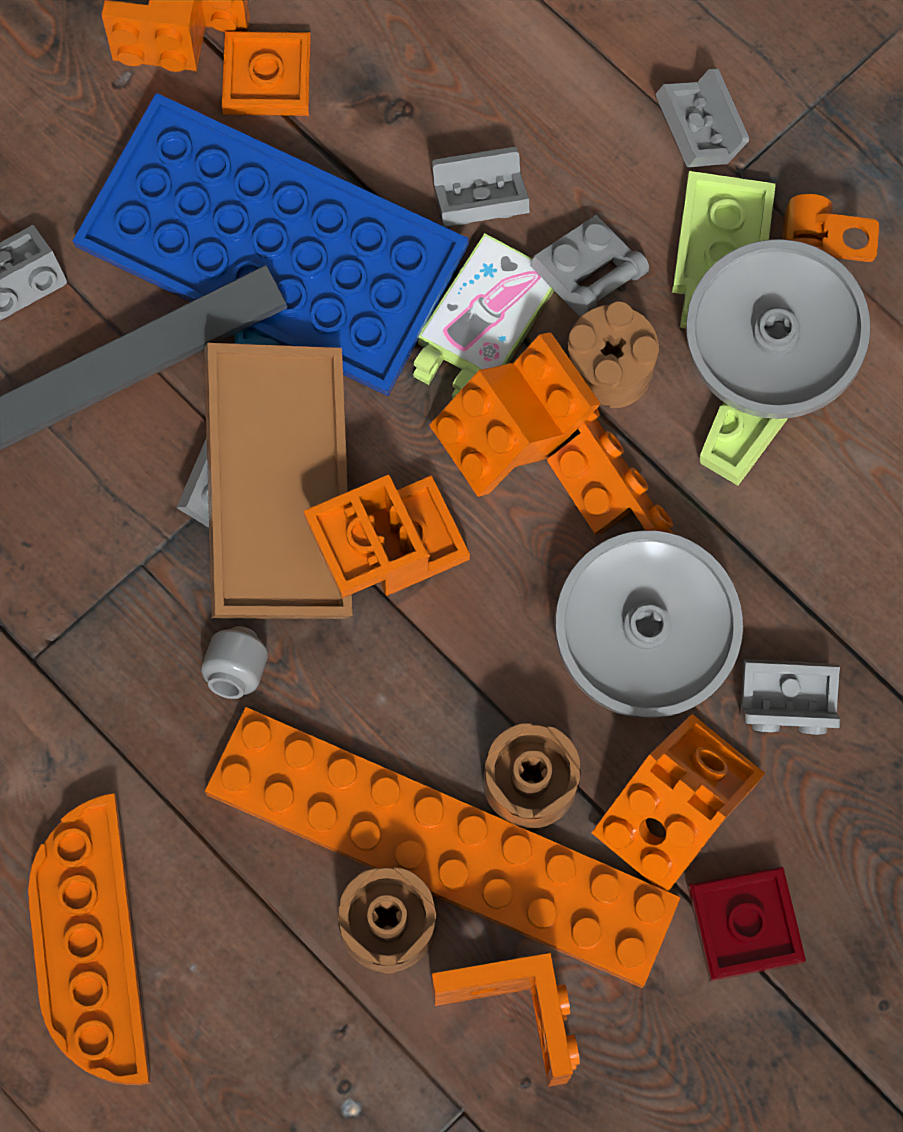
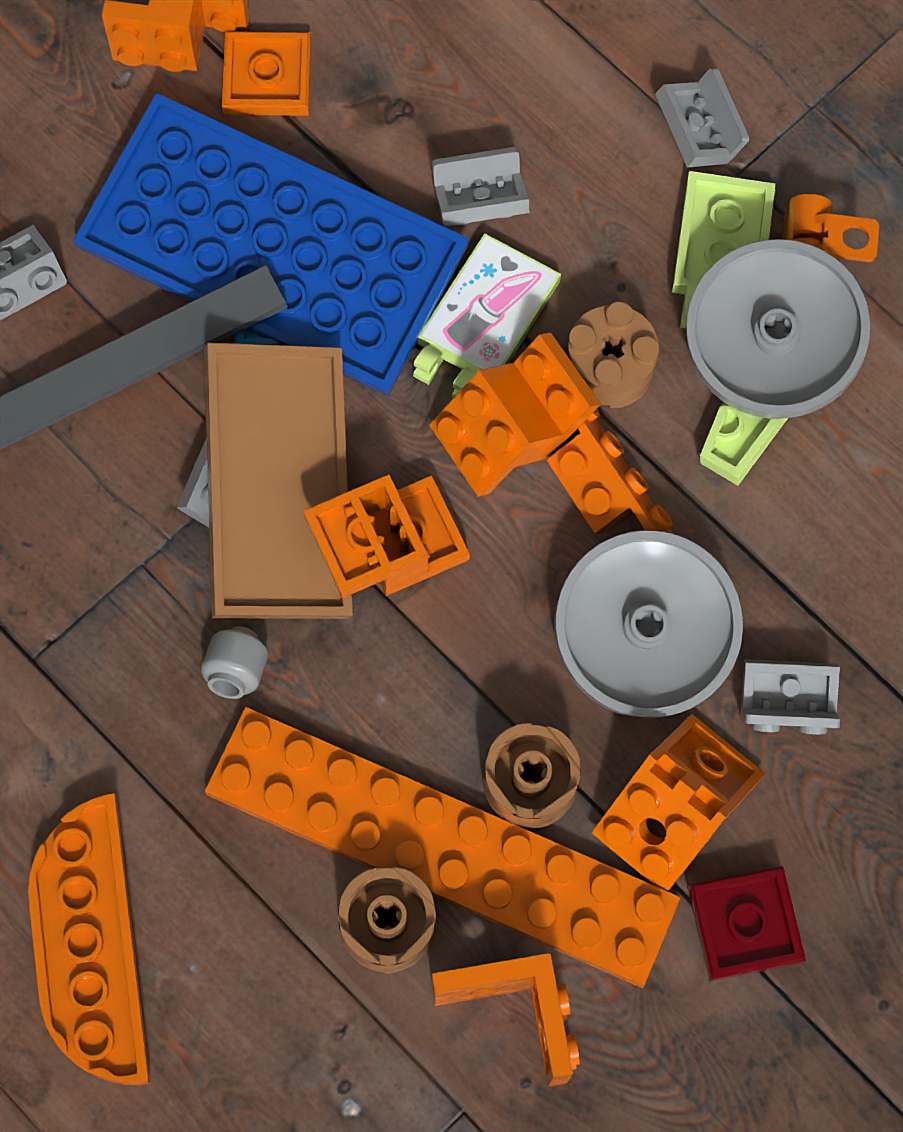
light grey plate [530,215,649,316] -> none

